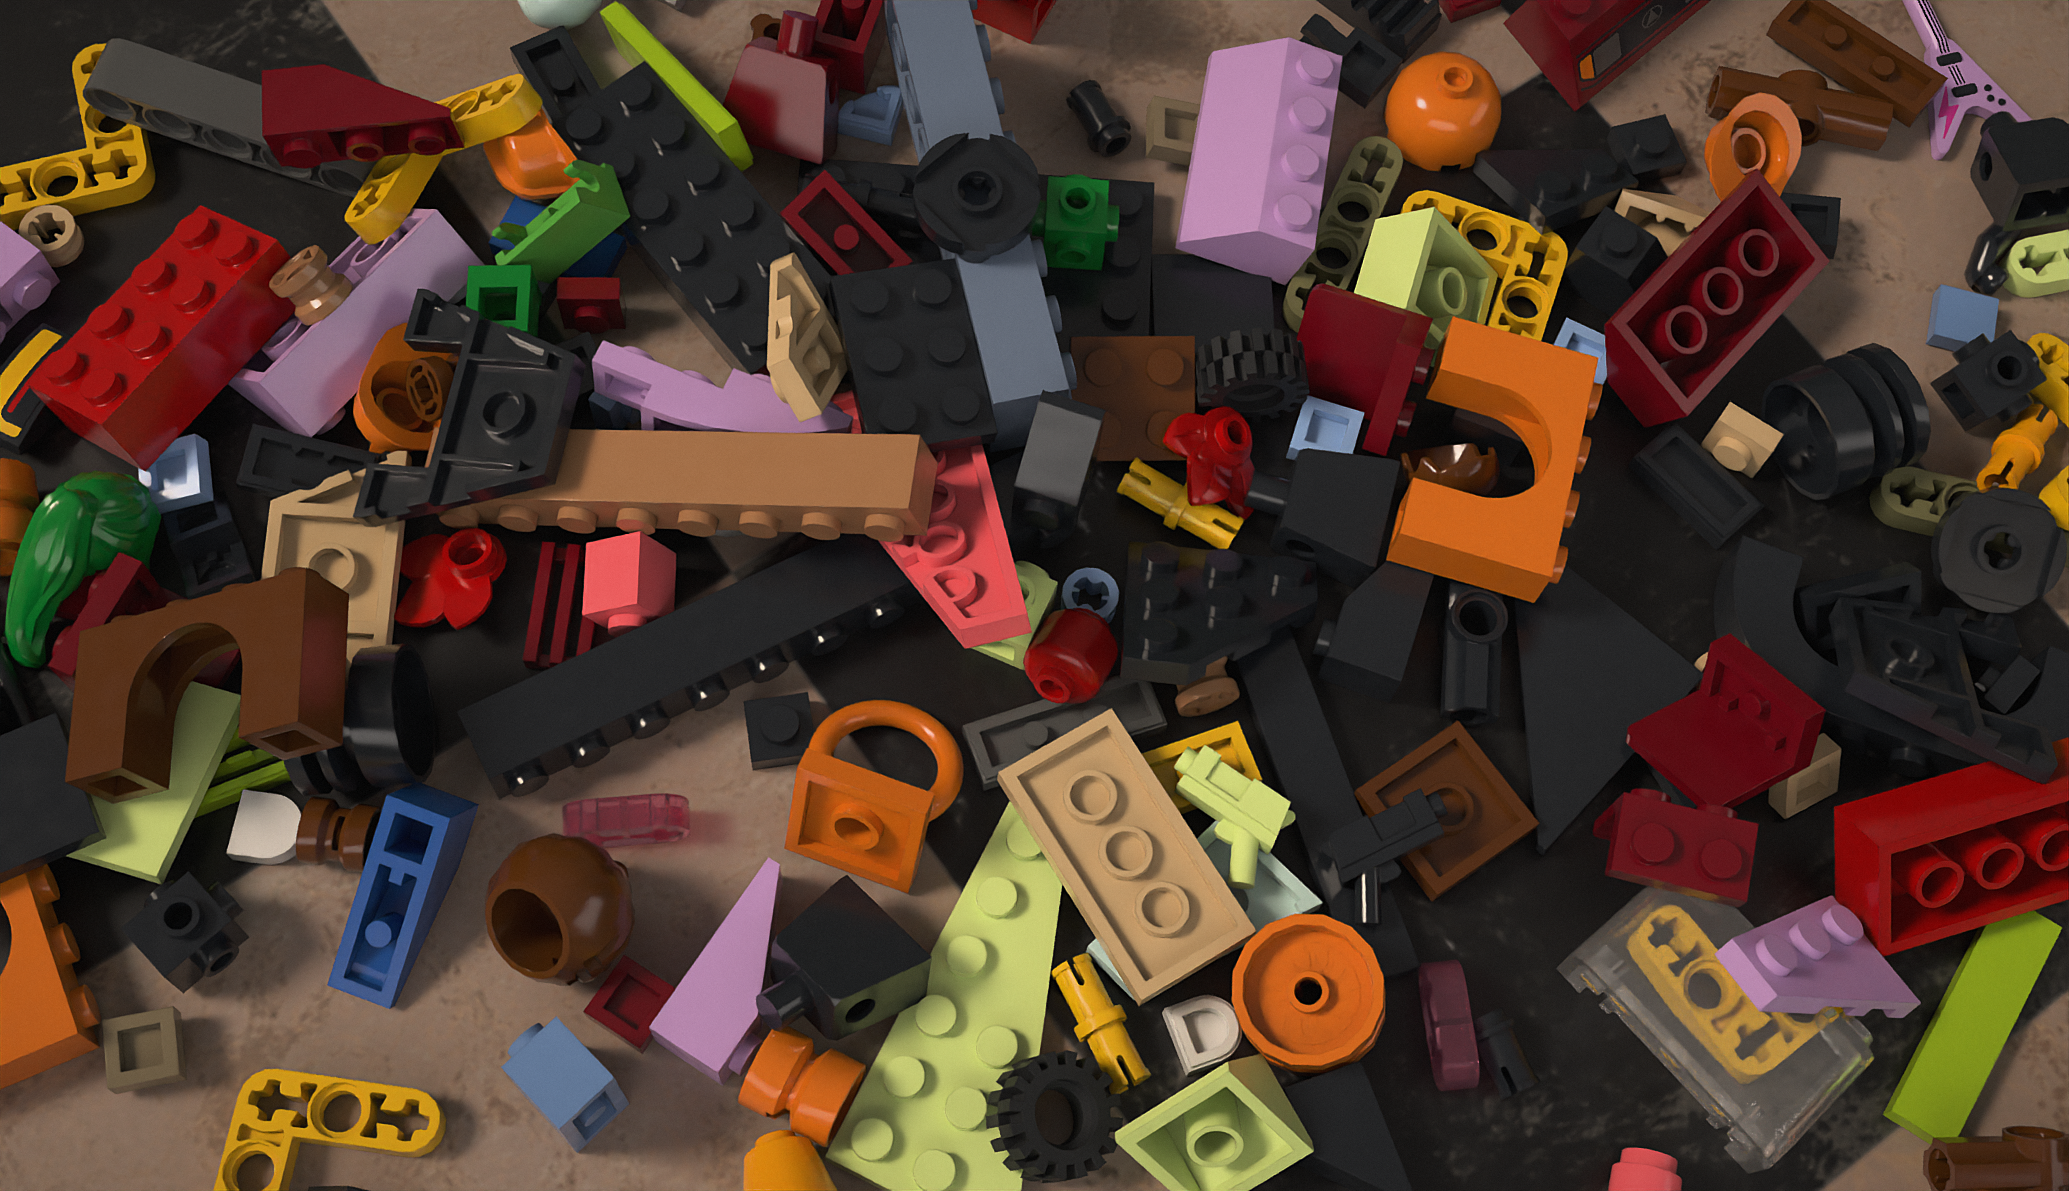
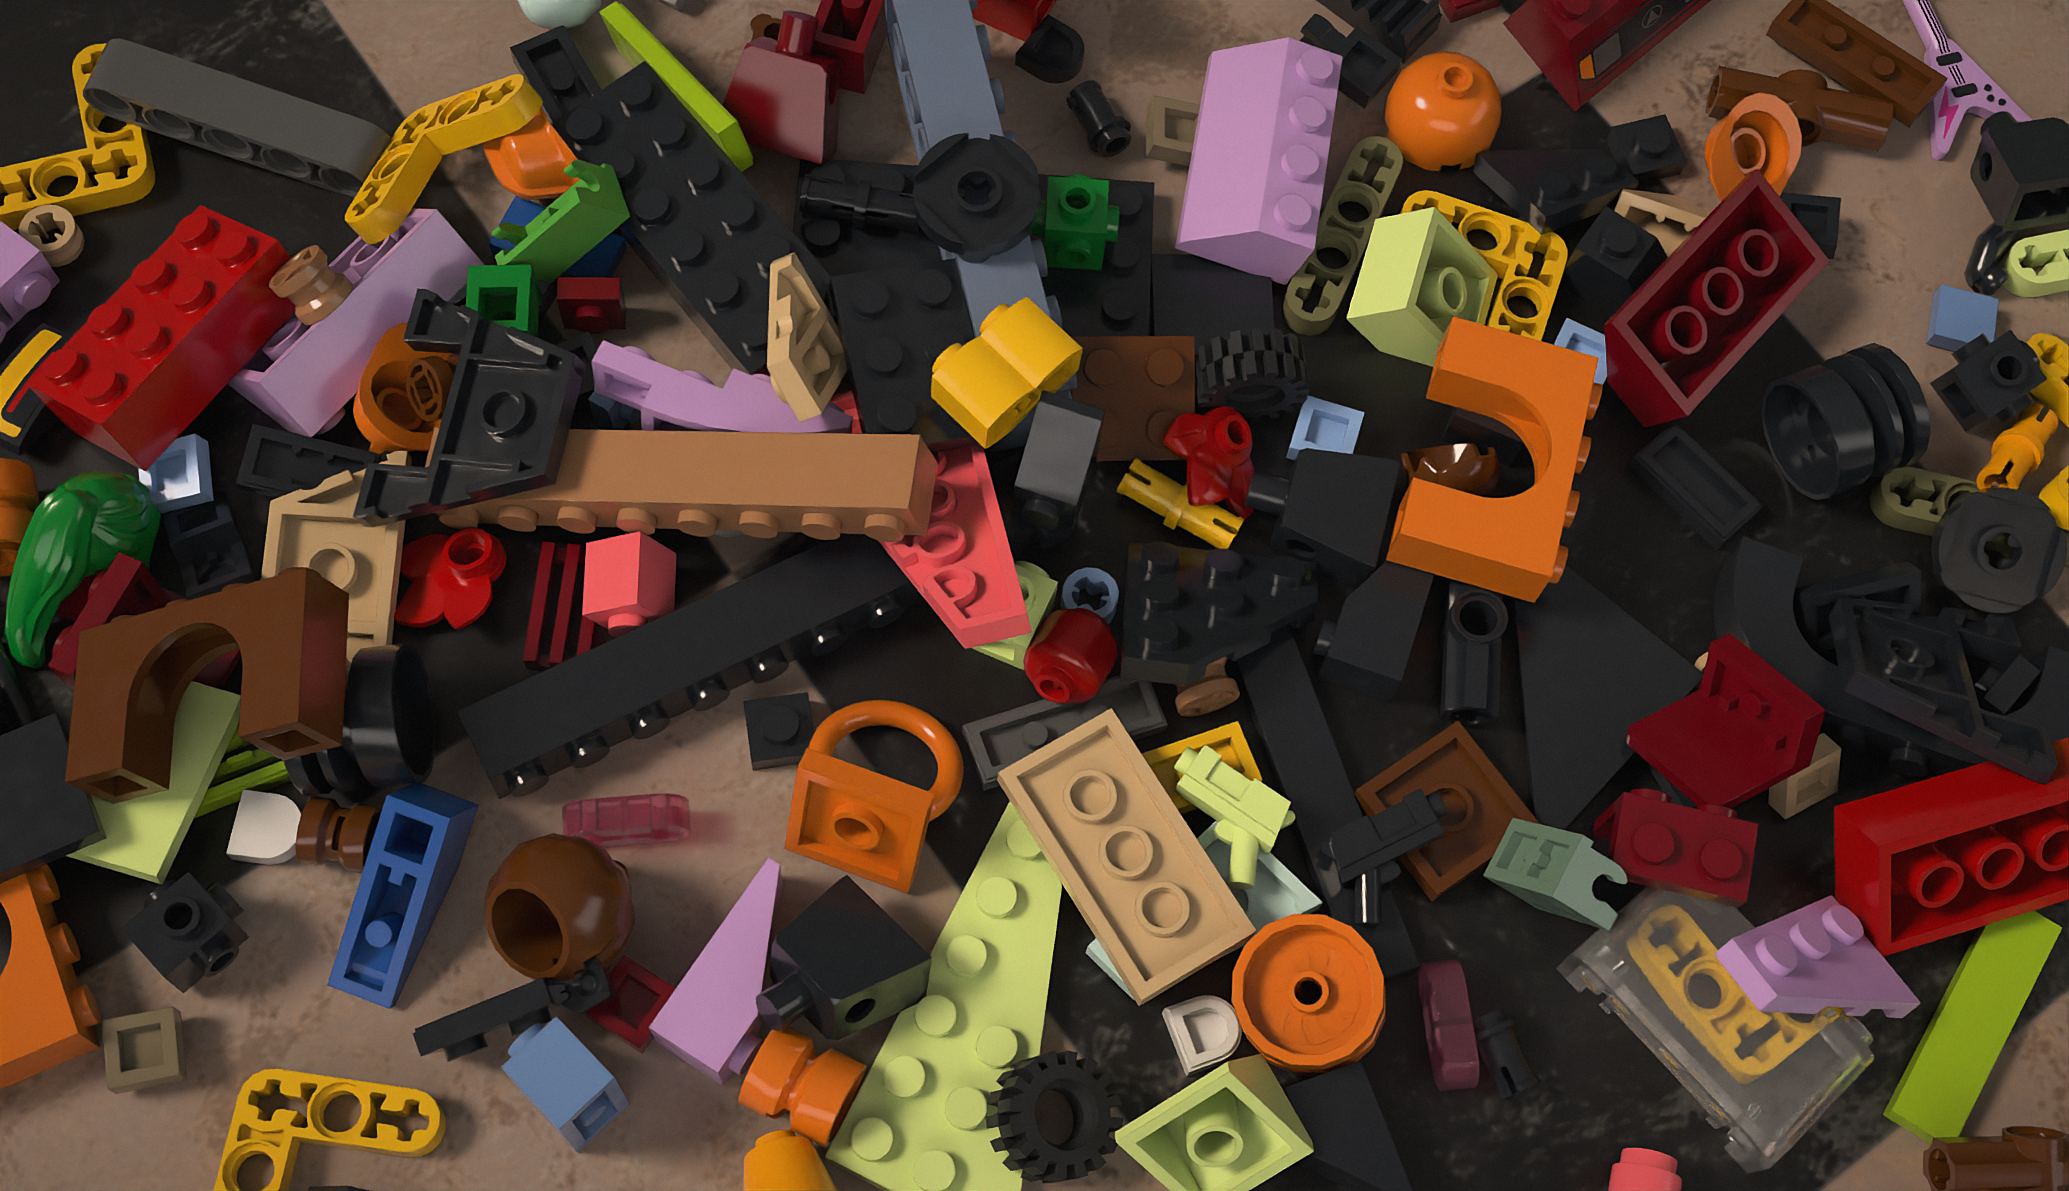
dark red slope [262,64,465,169] -> none
dark red brick [780,170,913,276] -> none
light blue tile [838,85,904,146] -> none
yellow pin [1051,953,1151,1095] -> none
dark red bracket [1297,284,1435,456] -> none
tan plate [1700,402,1784,478] -> none
none -> black hinge [412,958,616,1062]
none -> yellow brick [931,297,1083,449]
none -> black tile [1015,14,1084,84]
none -> sand green hinge [1483,818,1627,931]

